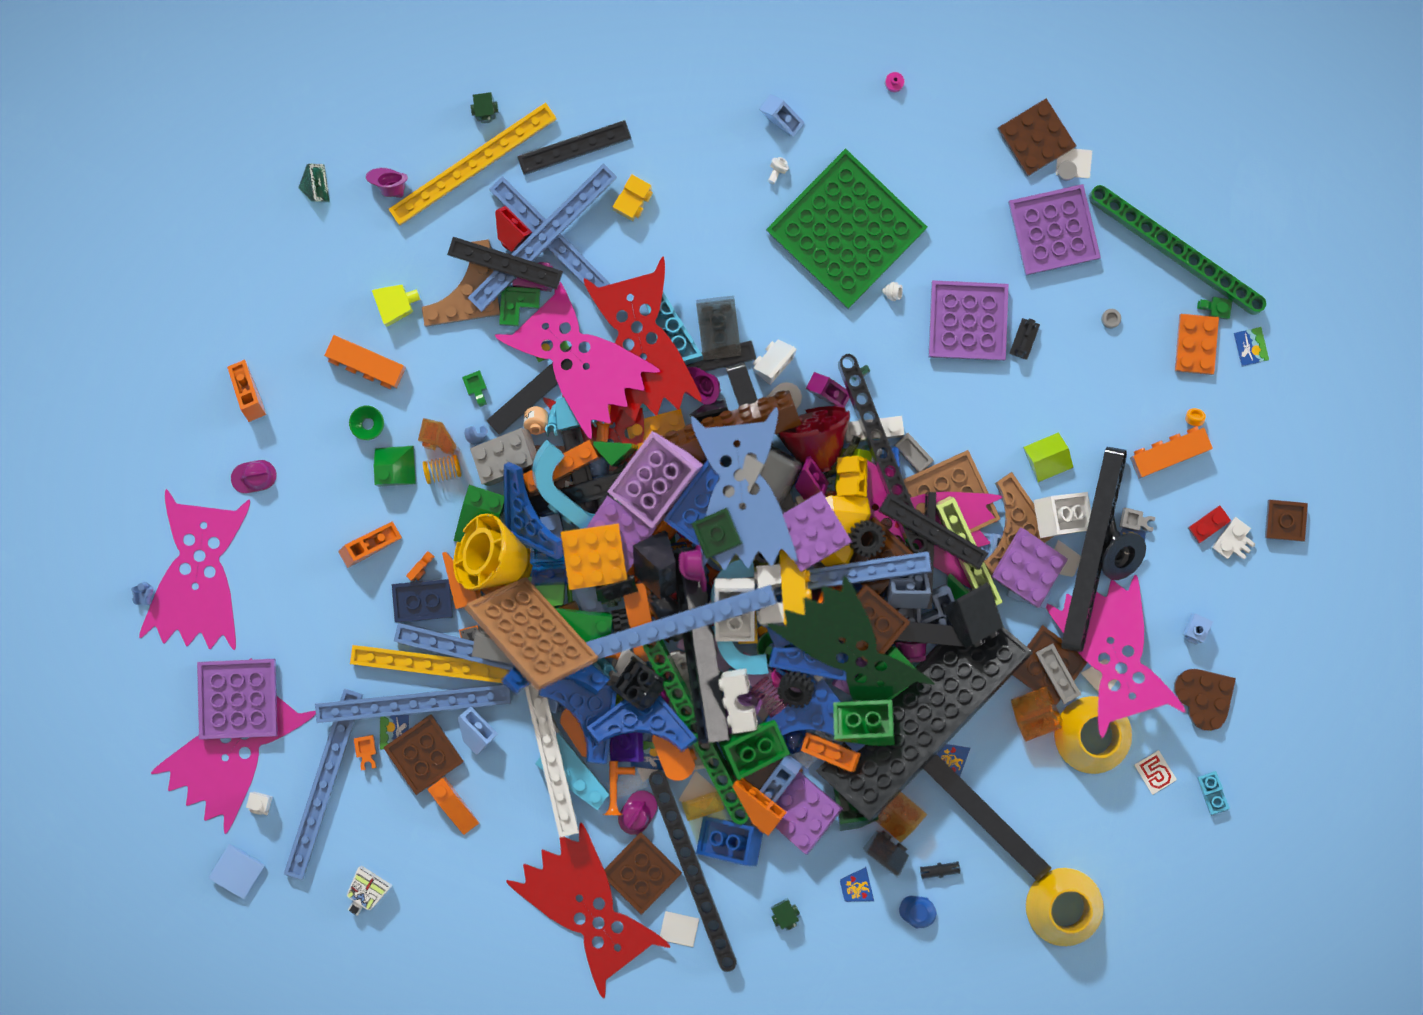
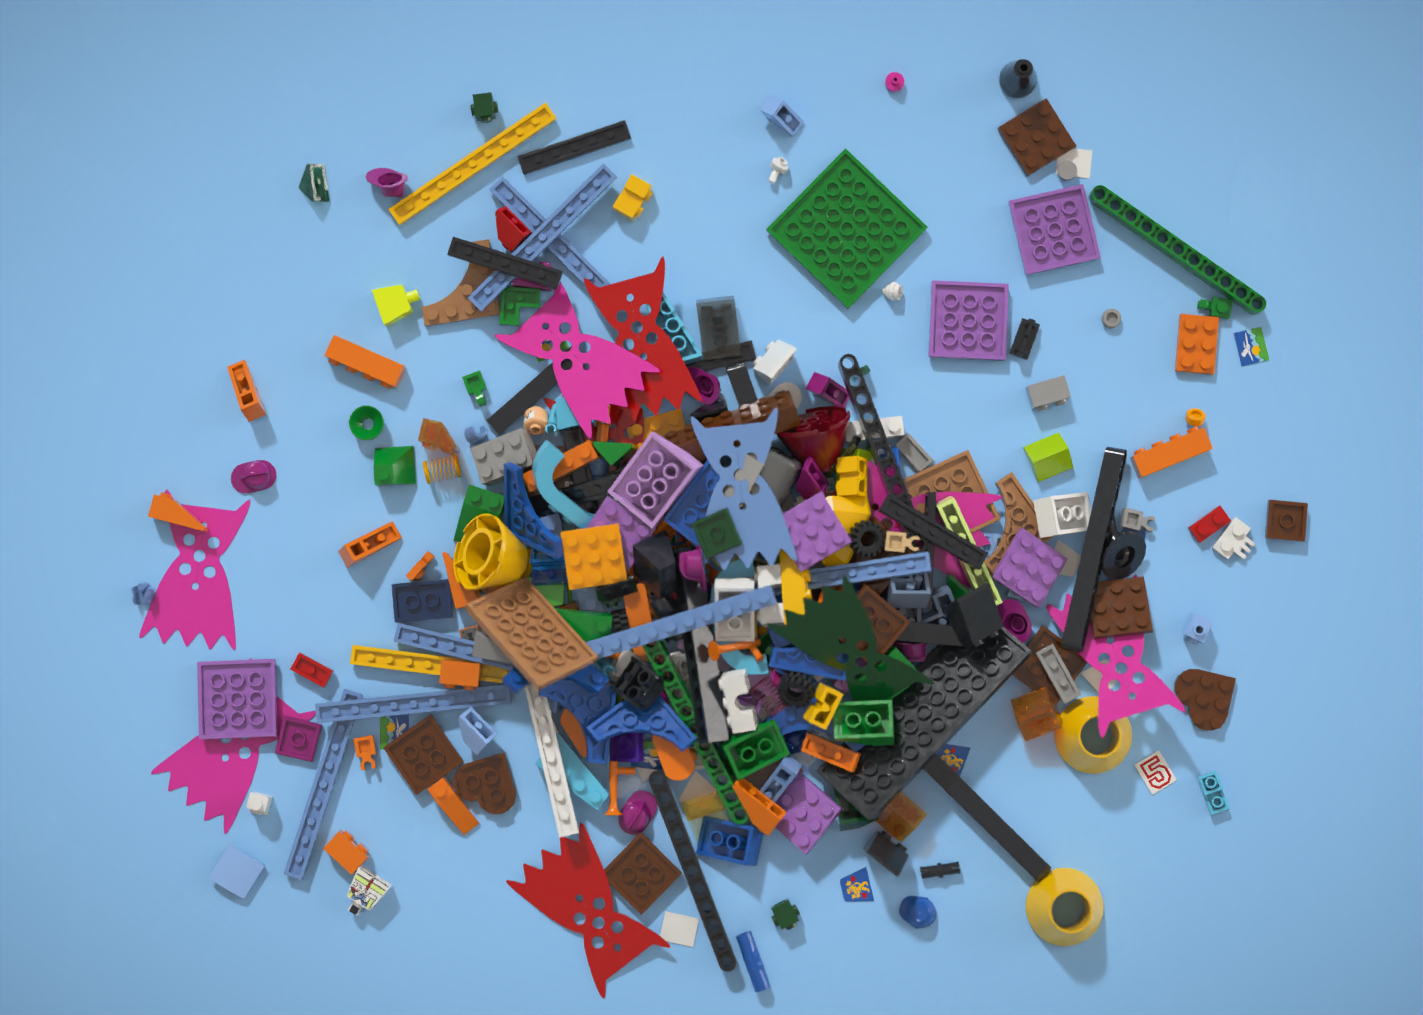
none -> orange slope [148,492,208,532]
none -> magenta tile [275,715,322,762]
none -> red plate [290,652,334,688]
none -> orange brick [323,830,370,875]
none -> orange brick [439,660,482,690]
none -> reddish brown plate [453,752,516,815]
none -> orange piece [708,638,764,662]
none -> blue axle [736,931,770,992]
none -> yellow brick [803,683,843,730]
none -> tan plate [885,531,920,552]
none -> magenta piece [997,599,1032,643]
none -> black cone [999,59,1037,98]
none -> light grey brick [1025,375,1071,411]
none -> reddish brown plate [1091,577,1153,639]

